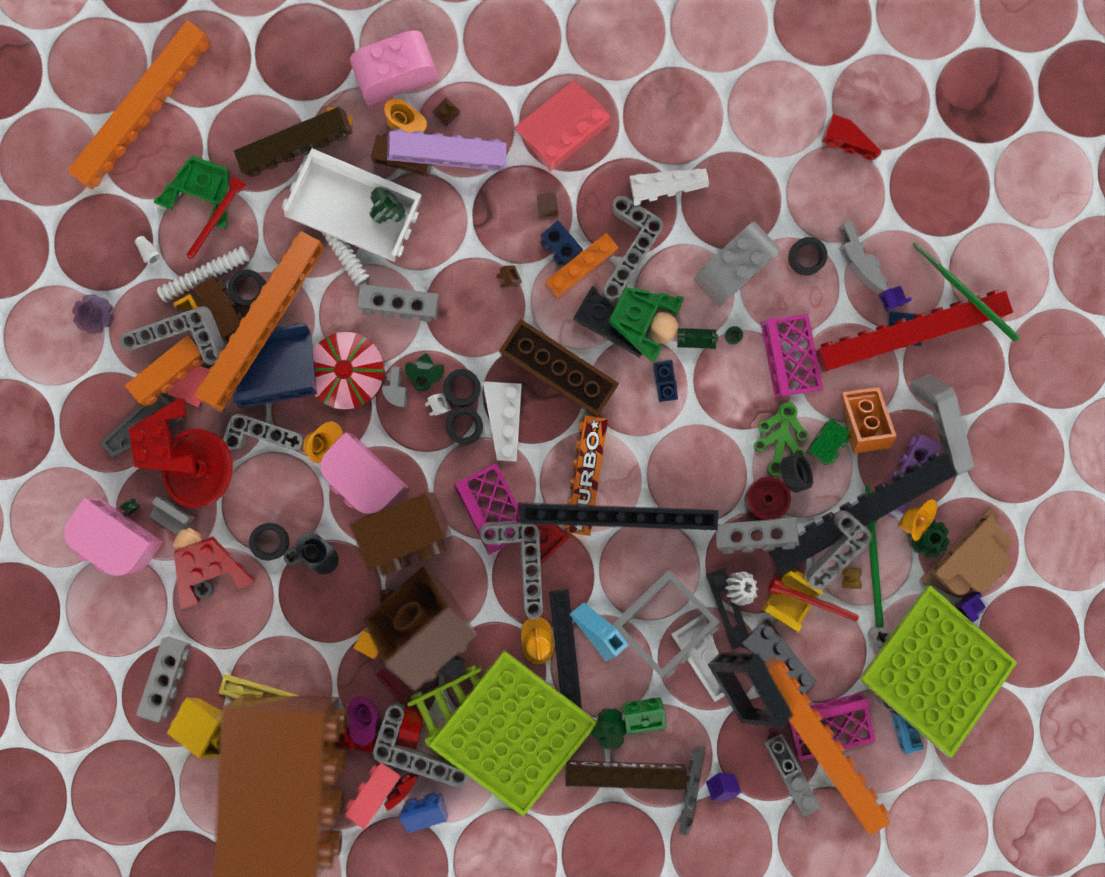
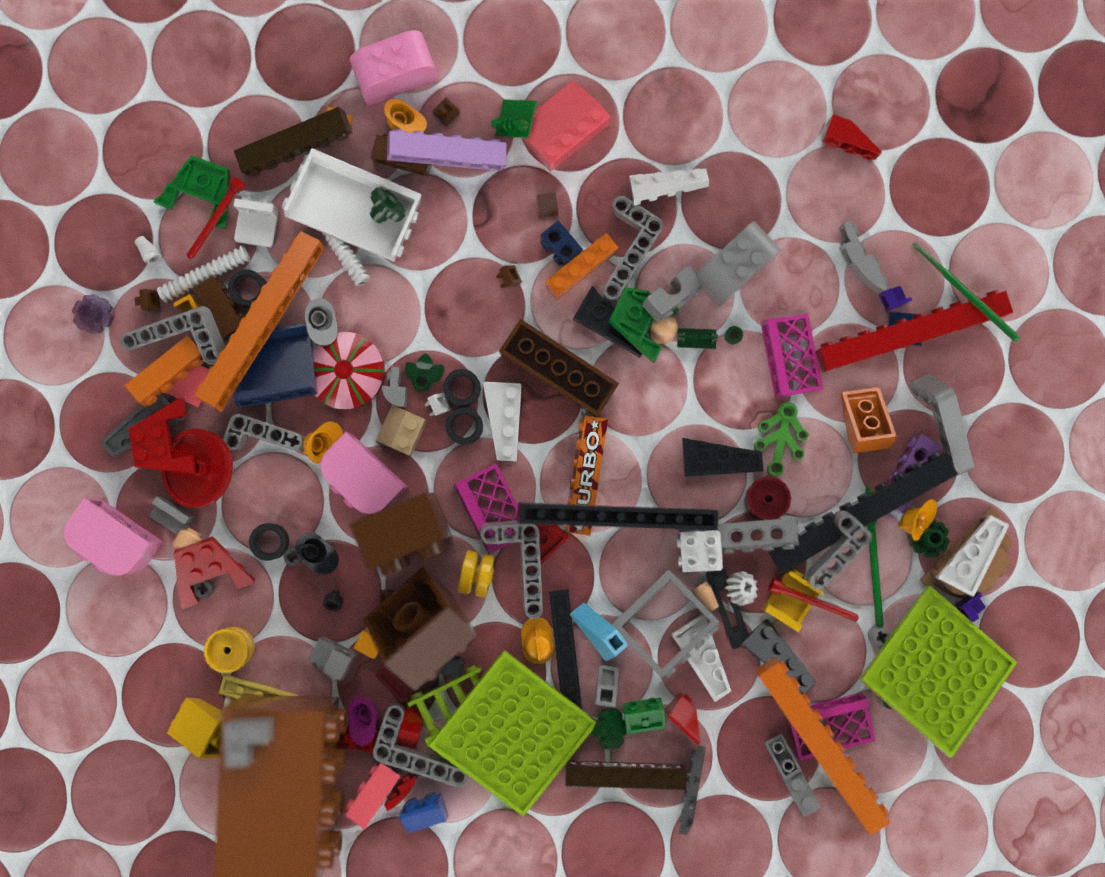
orange brick [67,20,211,190] -> none
dark green bush [119,498,140,516] -> none
light grey brick [136,636,191,723] -> none
light grey brick [357,284,440,322] -> none
dark blue slope [653,359,678,402] -> none
dark purple panel [706,773,742,801] -> none
black window [708,652,794,728] -> none
black tyre [780,453,813,493] -> none
black tyre [788,237,828,276] -> none
green brick [805,419,850,465] -> none
pearl gold wheel [841,568,862,589] -> none
dark azure hinge [890,710,924,754] -> none
none -> reddish brown tile [134,289,161,311]
none -> yellow wheel [204,626,255,673]
none -> light grey brick [224,717,274,768]
none -> white bracket [234,197,279,248]
none -> light grey piece [304,299,338,346]
none -> light grey brick [309,636,358,681]
none -> black tile [322,590,344,611]
none -> tan slope [376,405,427,456]
none -> yellow wheel [458,550,495,598]
none -> green hinge [491,99,537,138]
none -> light grey brick [595,665,619,707]
none -> light grey arch [642,265,703,323]
none -> red slope [664,693,700,745]
none -> white bracket [677,530,723,572]
none -> black wing [682,438,764,477]
none -> light nougat cone [693,581,719,612]
none -> white wing [935,516,1009,597]

